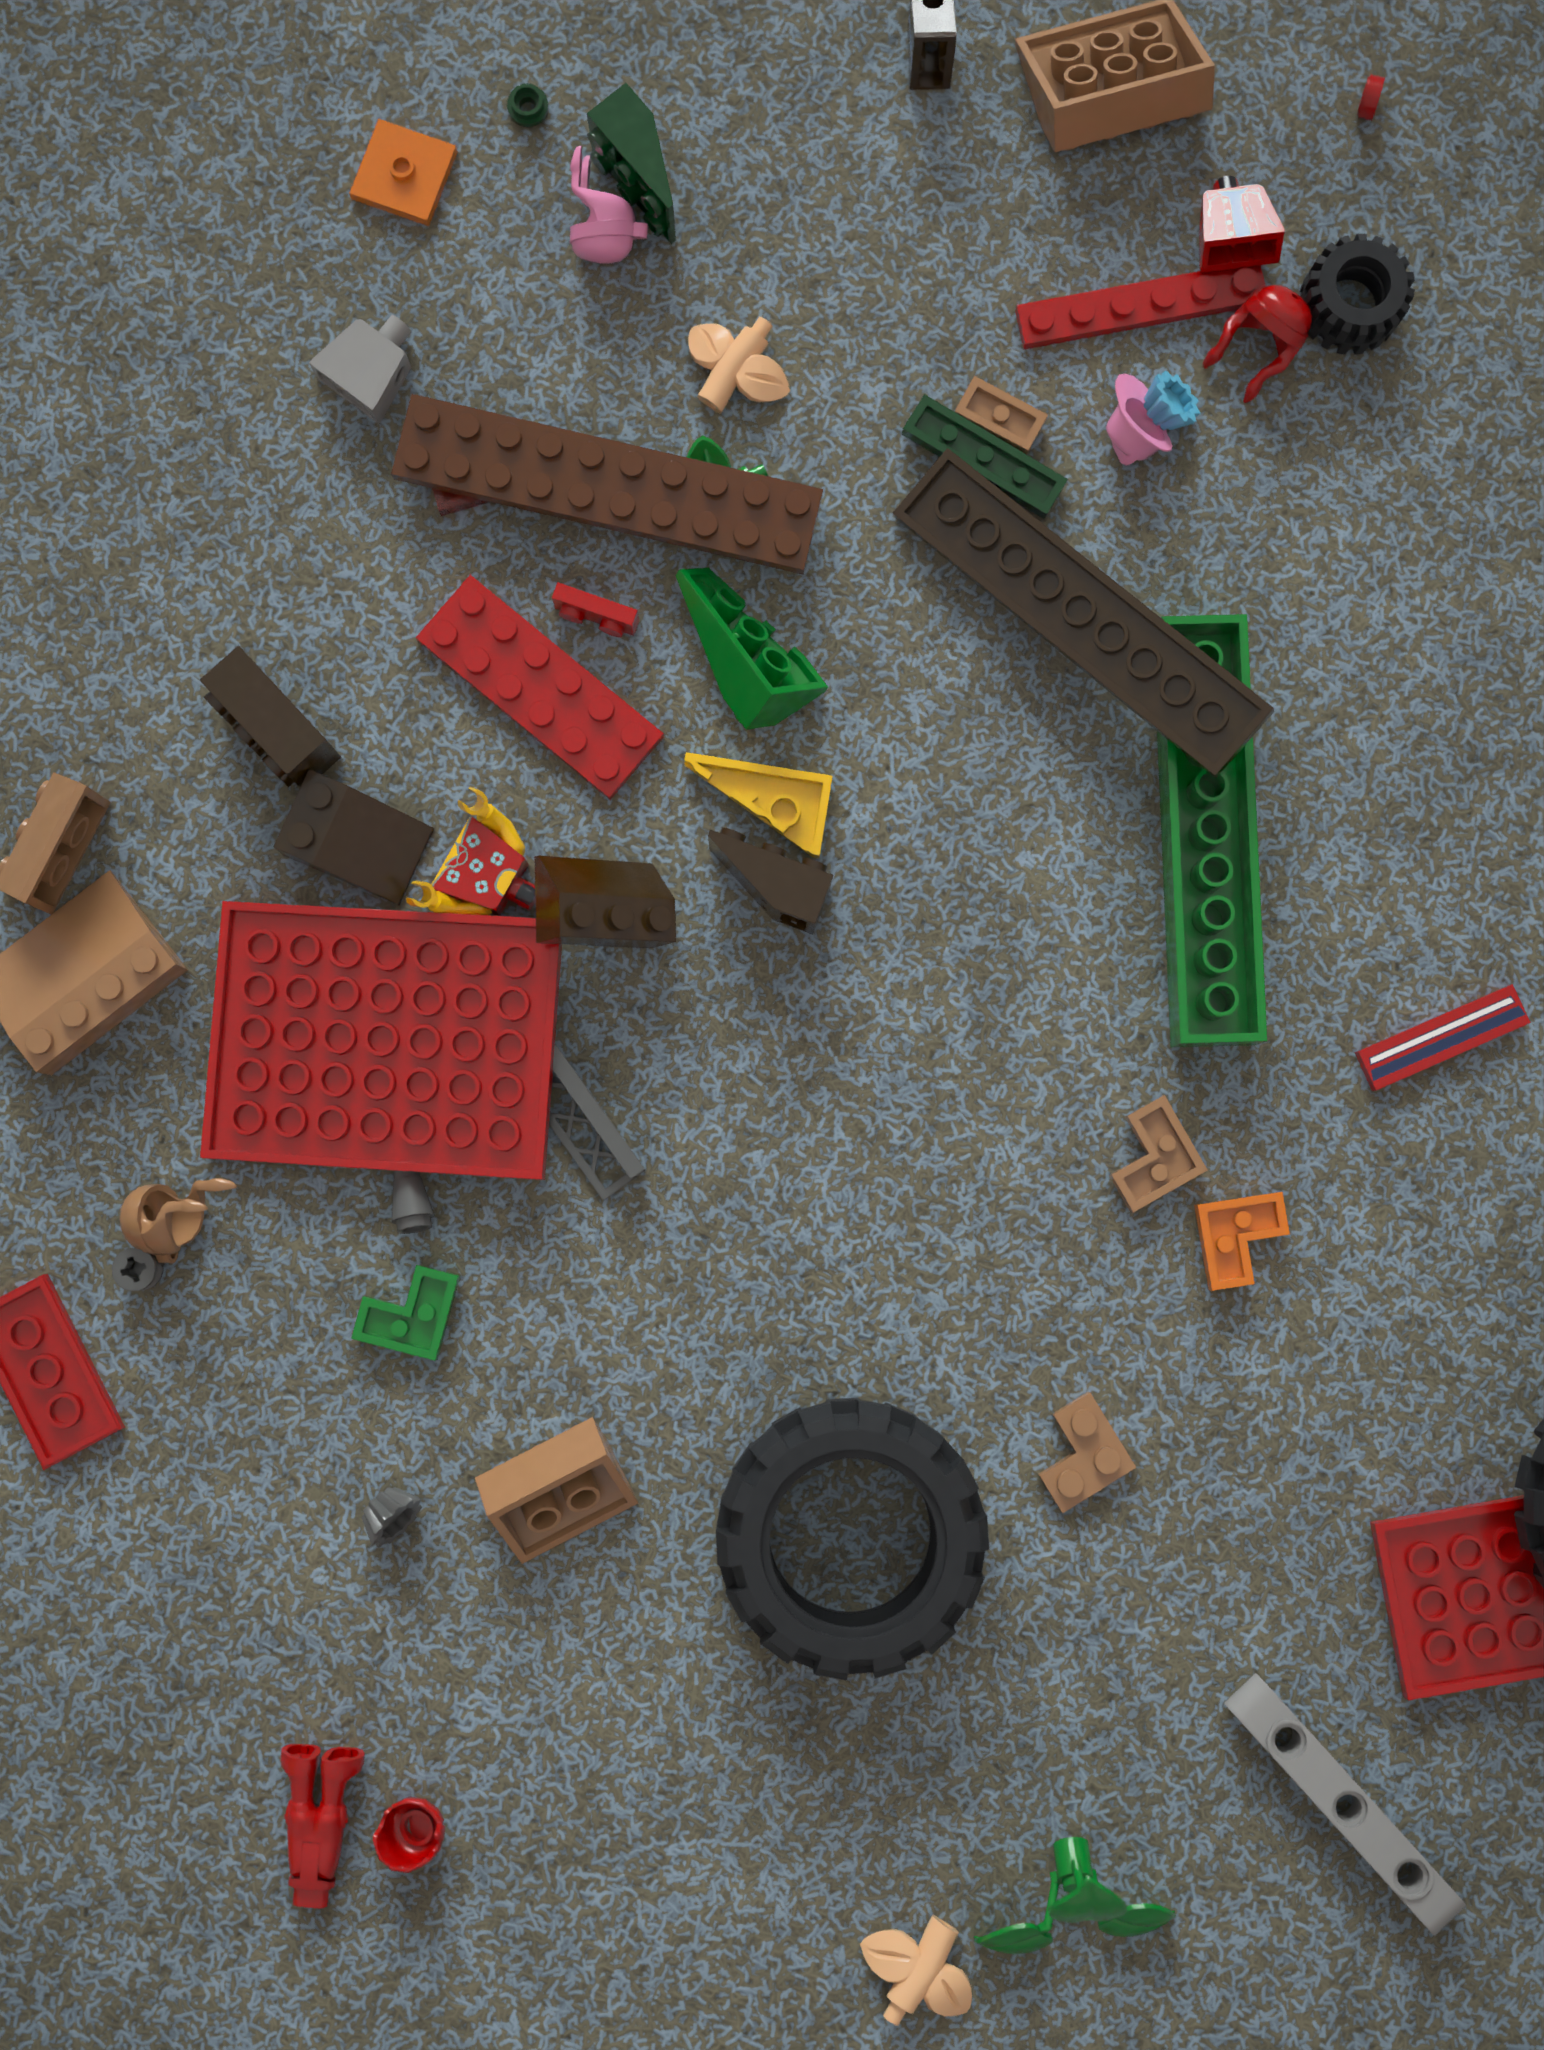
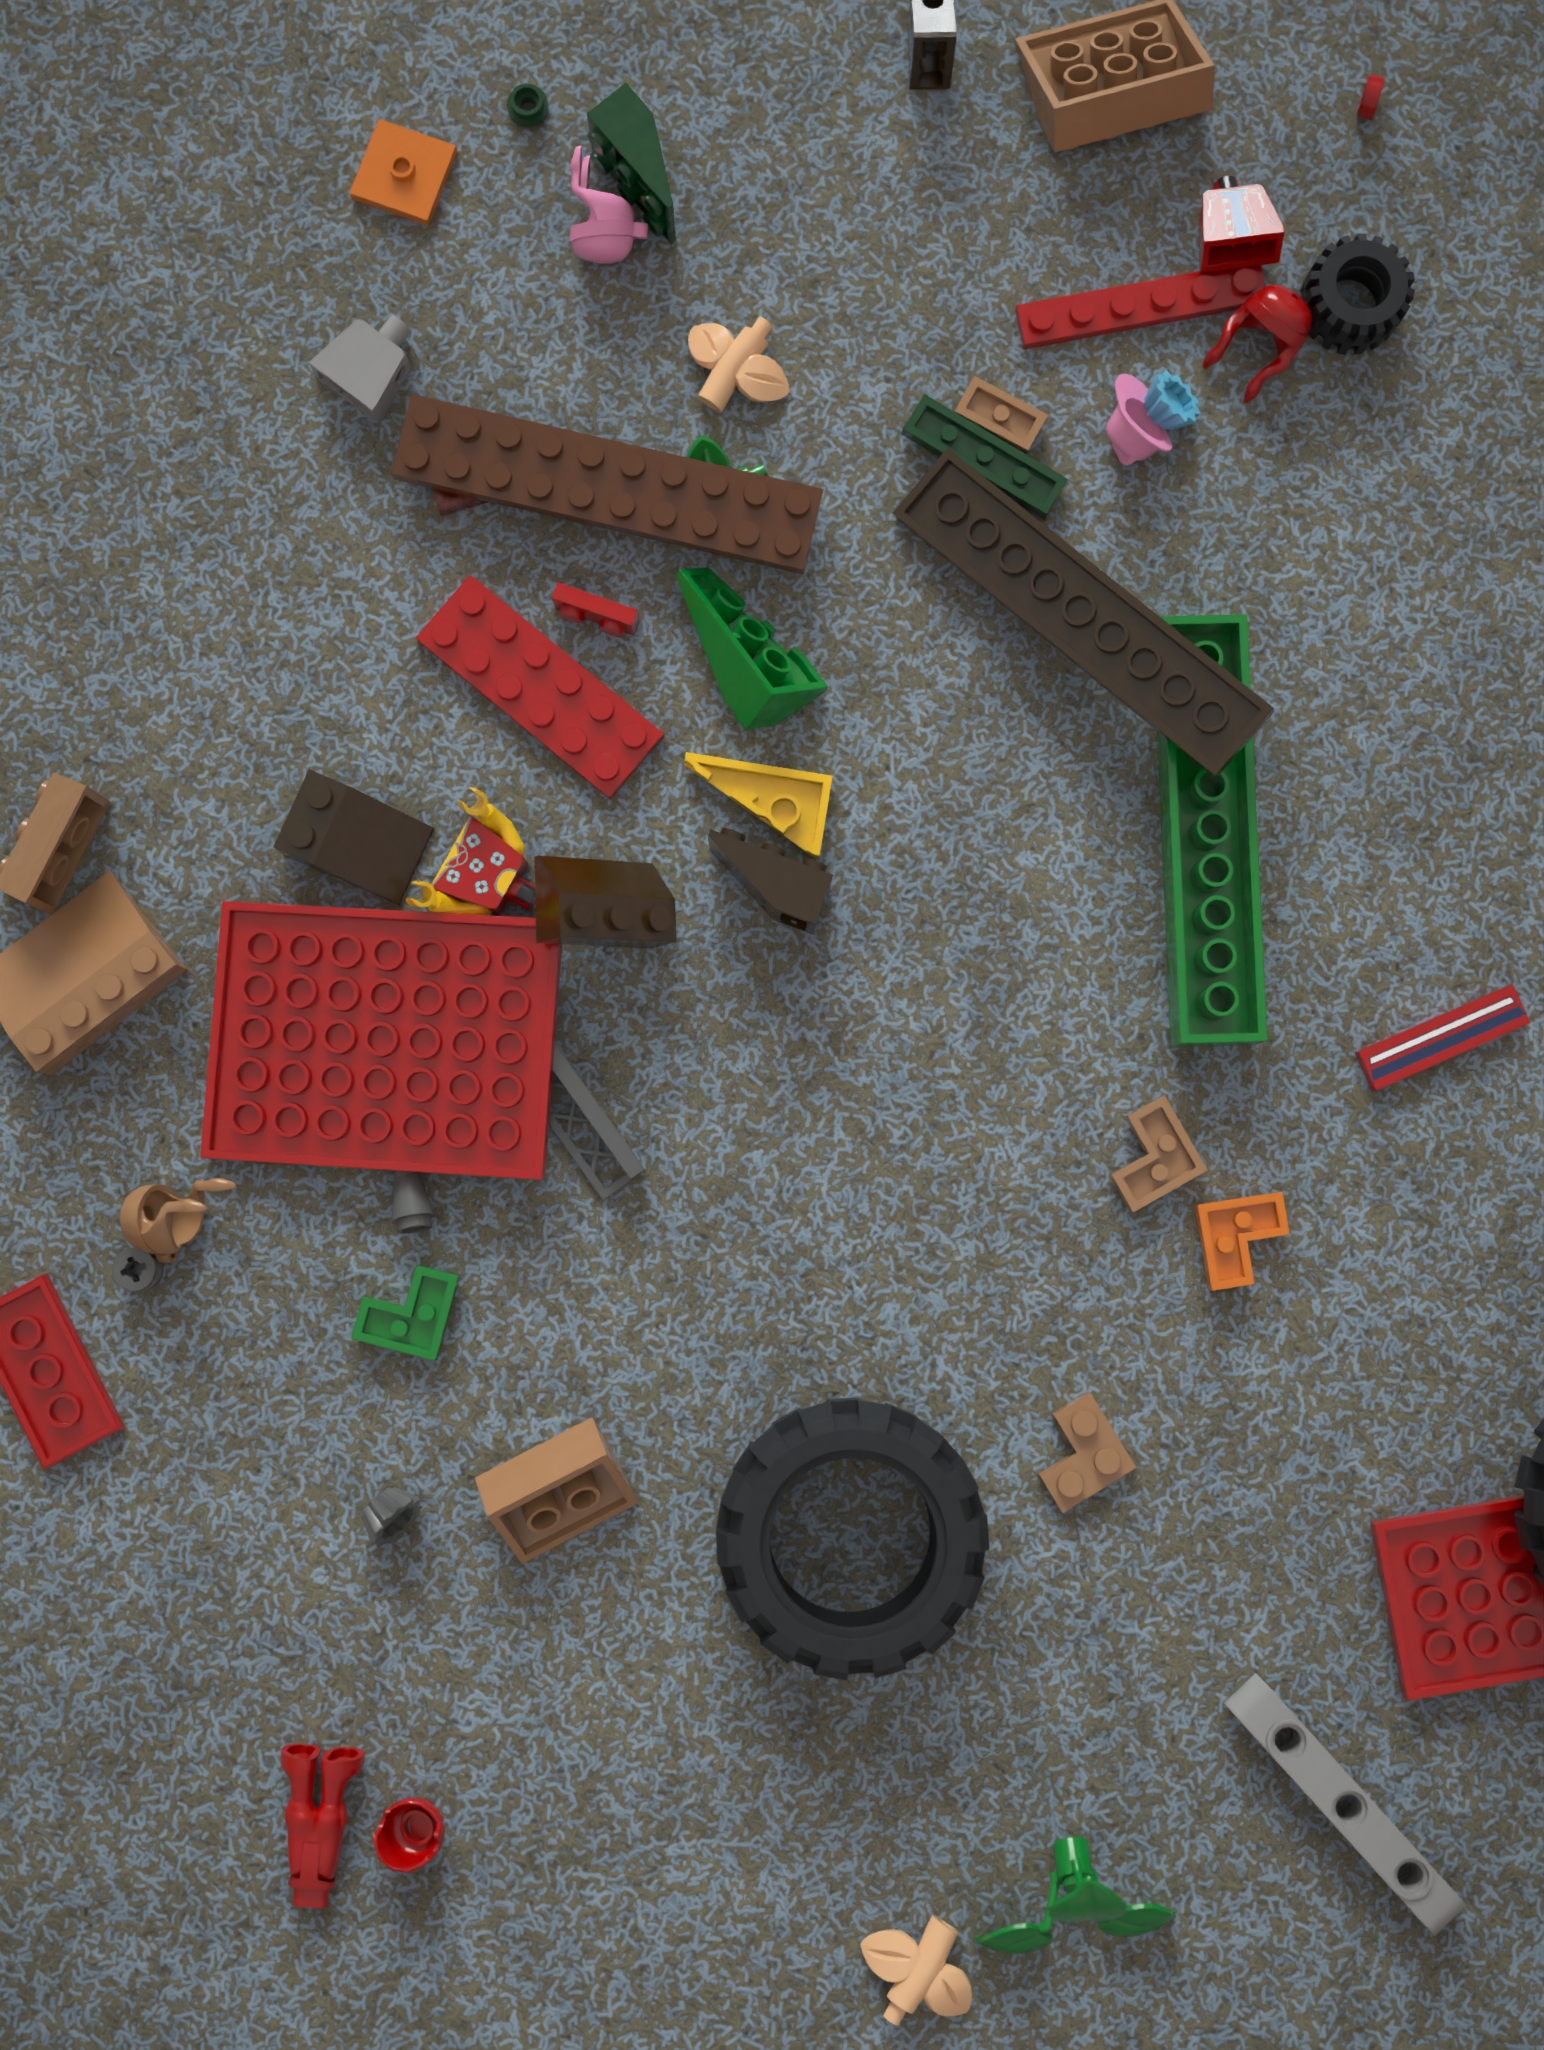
dark brown brick [200,645,341,787] -> none

